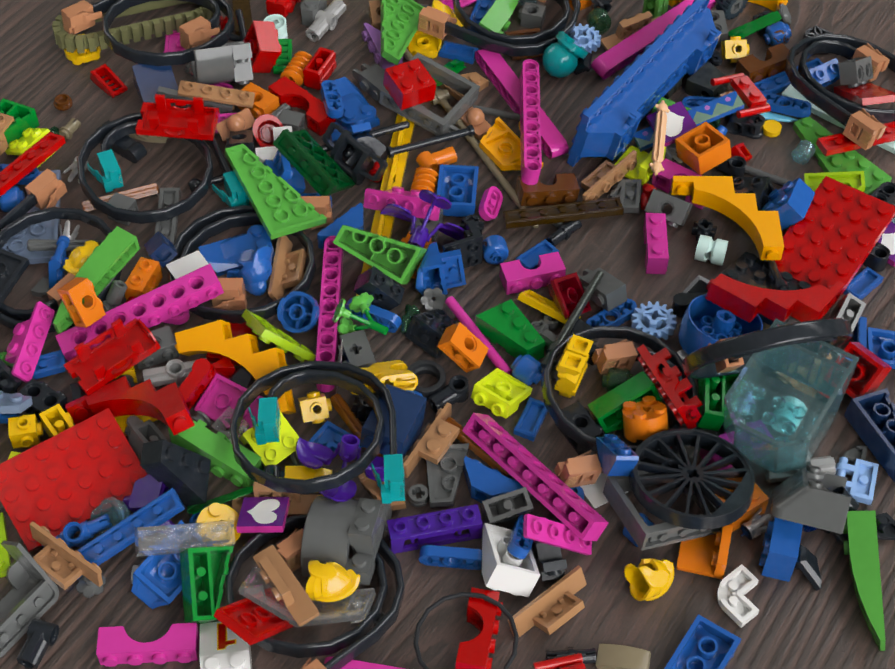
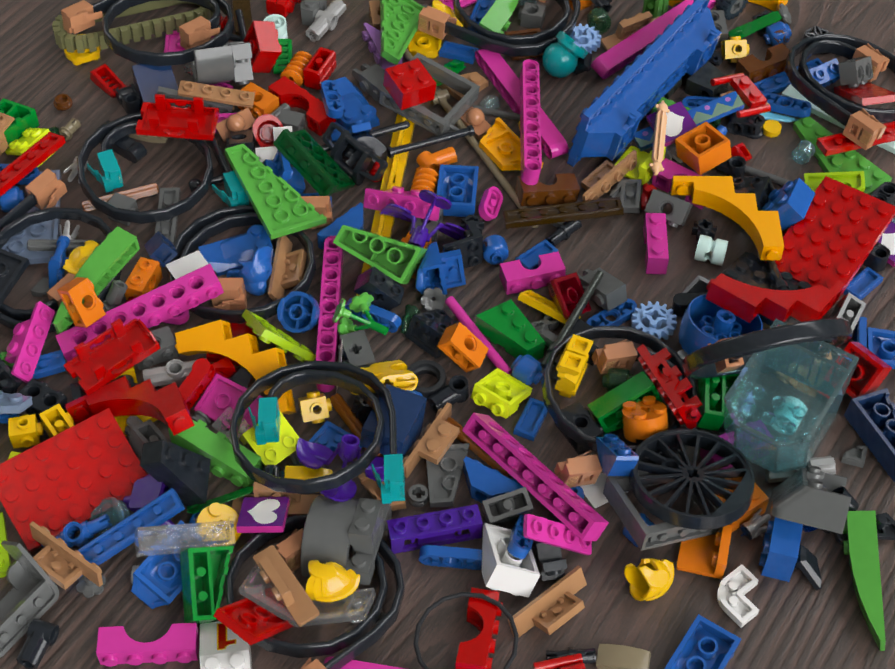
light blue plate [835,457,879,505] -> none
none -> black piece [114,83,142,115]
none -> clear light blue piece [480,95,501,109]

